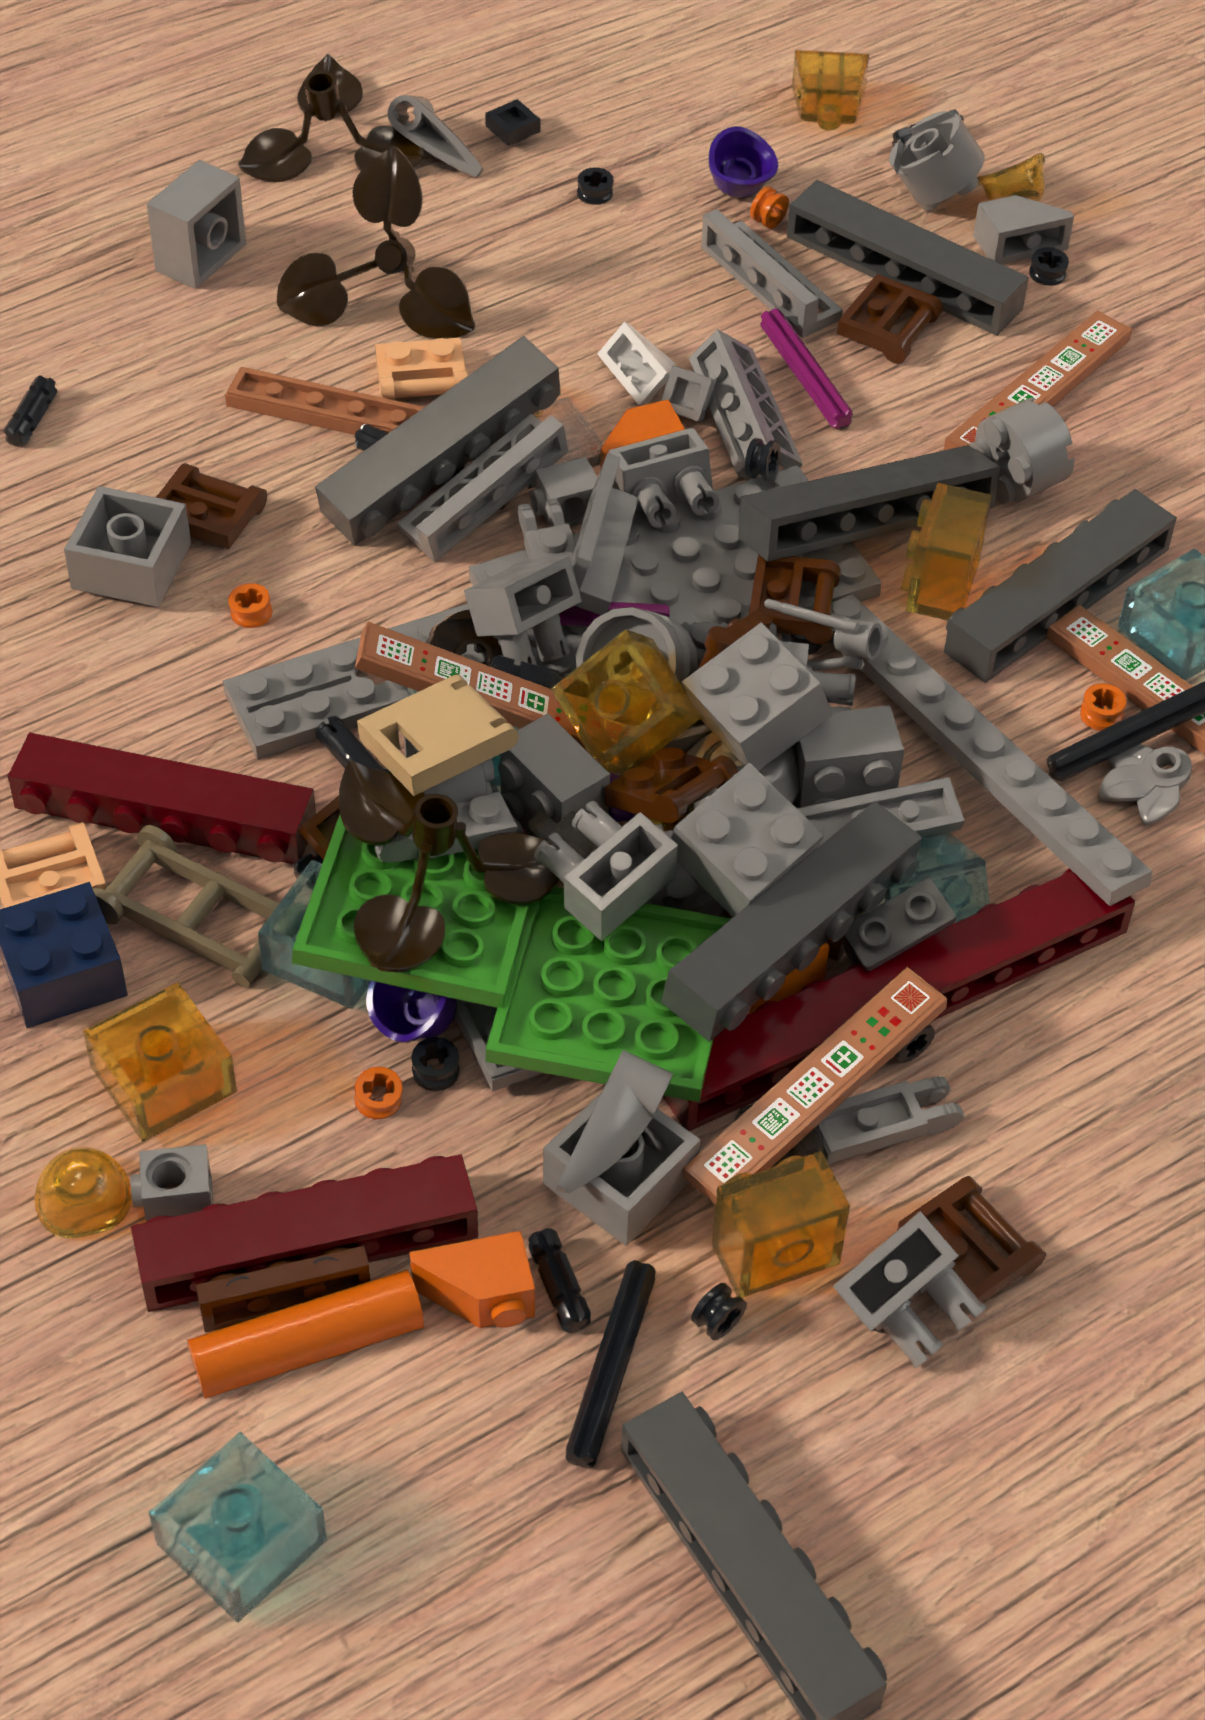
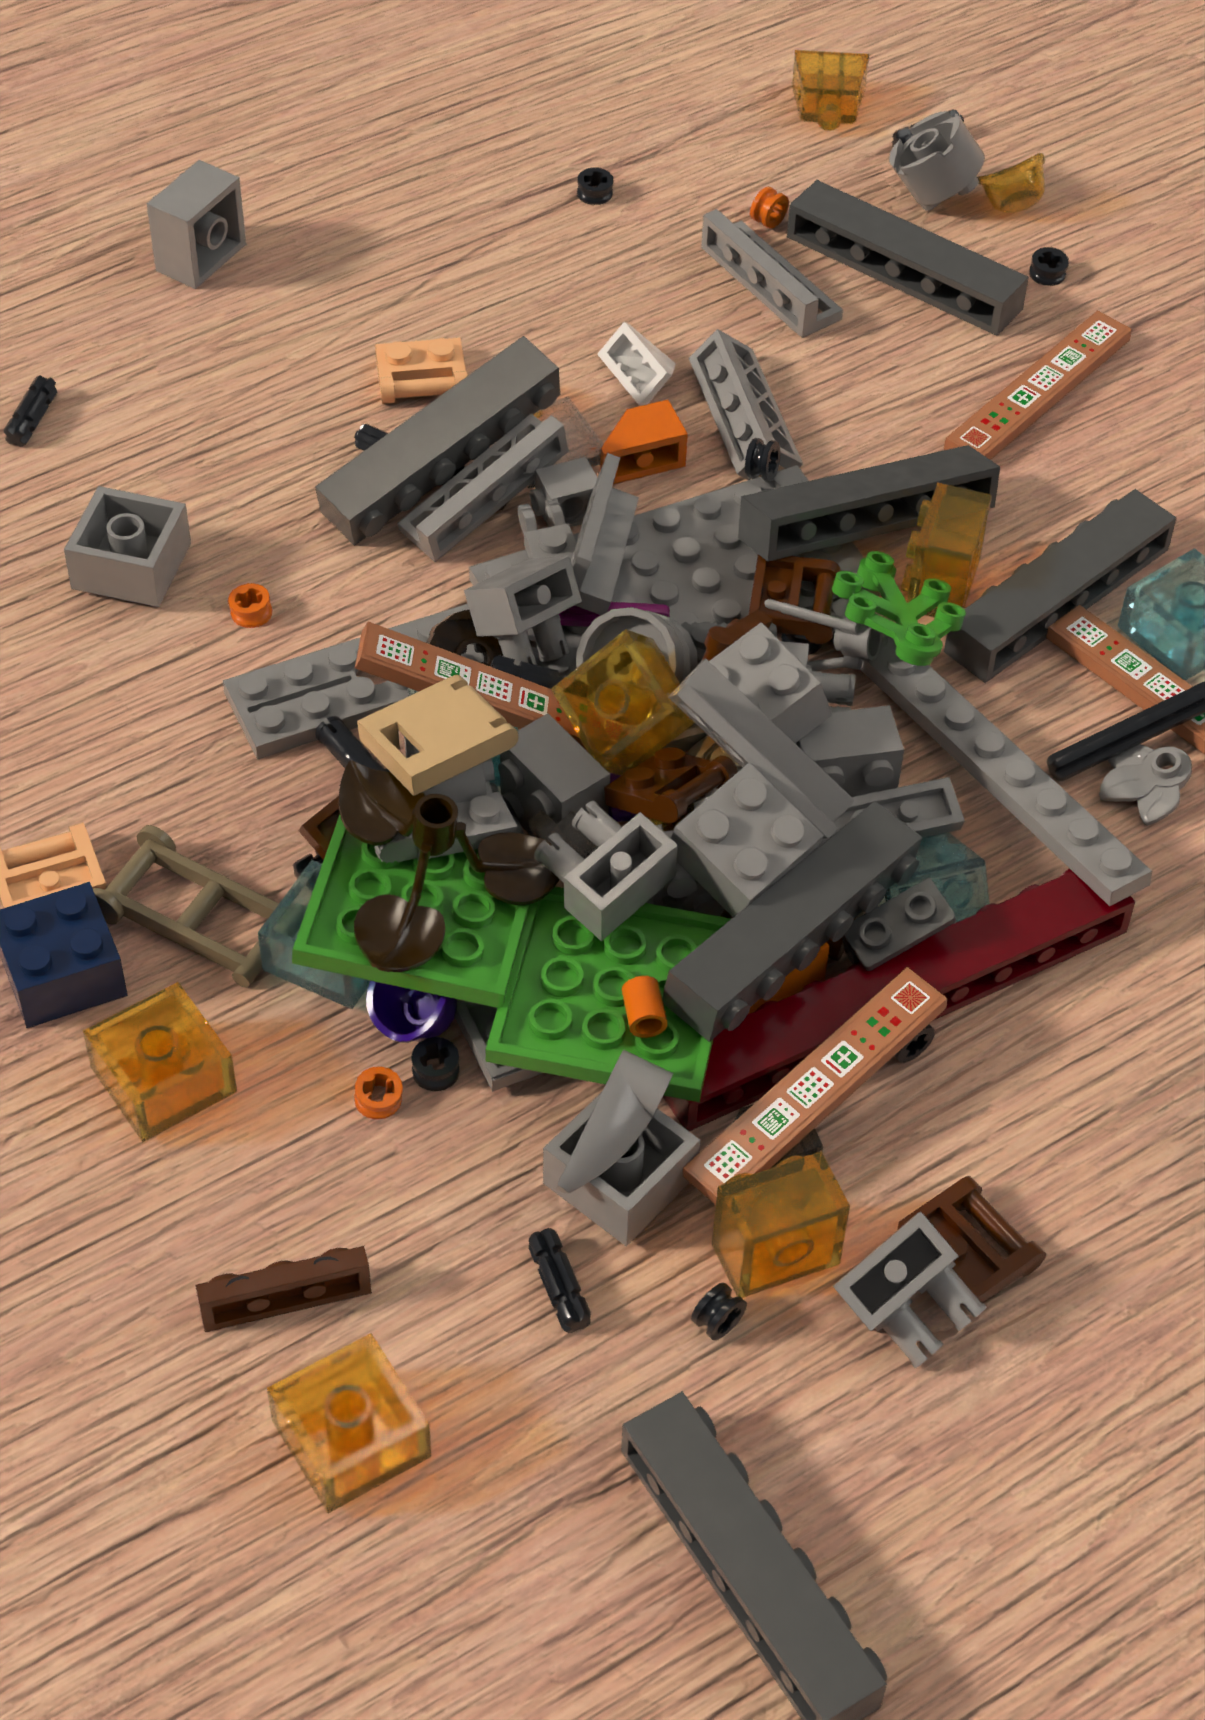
dark red brick [8,732,316,864] -> none
clear yellow helmet [34,1147,132,1238] -> none
light grey brick [130,1144,213,1222] -> none
dark red brick [131,1154,478,1312] -> none
clear light blue brick [149,1432,327,1623] -> none
reddish brown plate [156,463,267,549] -> none
orange brick [187,1270,424,1399] -> none
nougat tile [225,367,474,461] -> none
dark brown plant [238,54,424,182] -> none
dark brown plant [277,147,475,339] -> none
light grey piece [388,95,483,177] -> none
orange slope [409,1231,535,1328] -> none
black plate [485,99,541,146] -> none
black axle [566,1260,656,1468] -> none
light grey brick [608,428,720,528] -> none
light grey plate [661,366,717,422] -> none
dark purple helmet [708,126,778,198] -> none
magenta axle [760,308,853,430] -> none
light grey hinge [811,1076,964,1165] -> none
reddish brown plate [837,274,943,364] -> none
light grey brick [969,398,1074,504] -> none
light grey slope [973,195,1074,264] -> none
orange bush [1080,683,1127,731] -> none
none -> clear yellow brick [267,1333,432,1513]
none -> orange hinge [622,976,668,1038]
none -> light grey fence [668,659,855,839]
none -> bright green plant [832,551,966,666]

